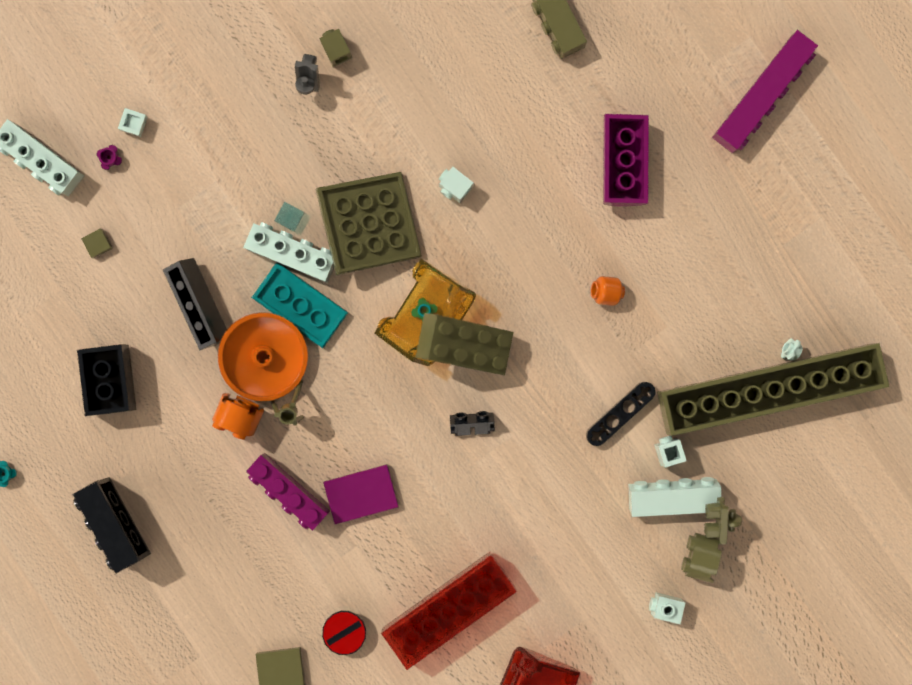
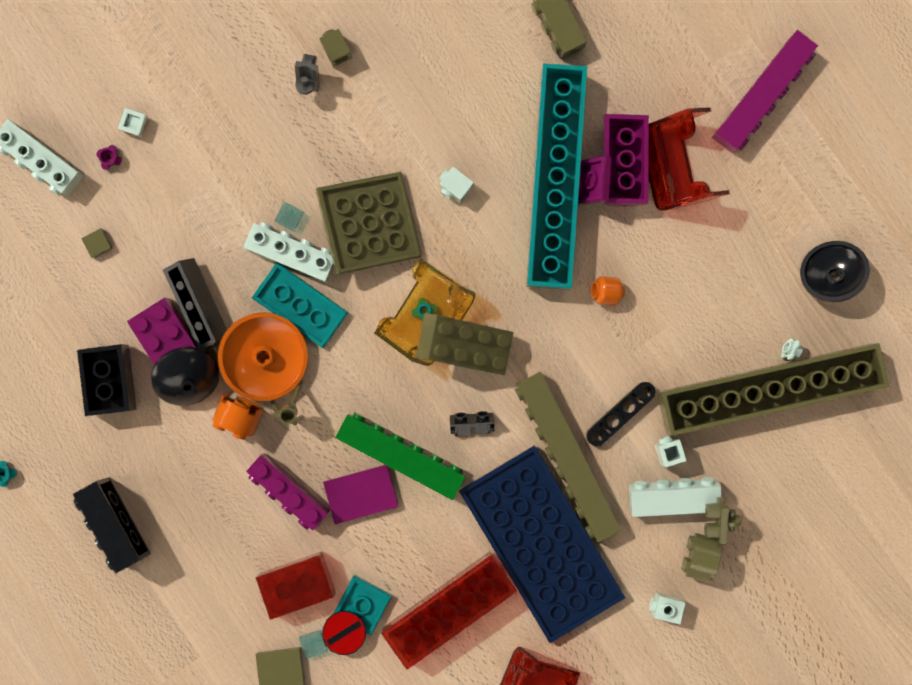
none -> magenta brick [127,297,198,365]
none -> black dish [151,347,219,406]
none -> clear red brick [255,551,336,620]
none -> clear light blue tile [299,629,328,659]
none -> teal tile [334,574,392,635]
none -> green brick [335,412,465,500]
none -> dark blue plate [459,445,626,643]
none -> olive brick [515,372,622,543]
none -> teal brick [526,63,587,290]
none -> magenta tile [578,156,612,205]
none -> clear red windscreen [648,107,730,211]
none -> black dish [800,241,870,303]

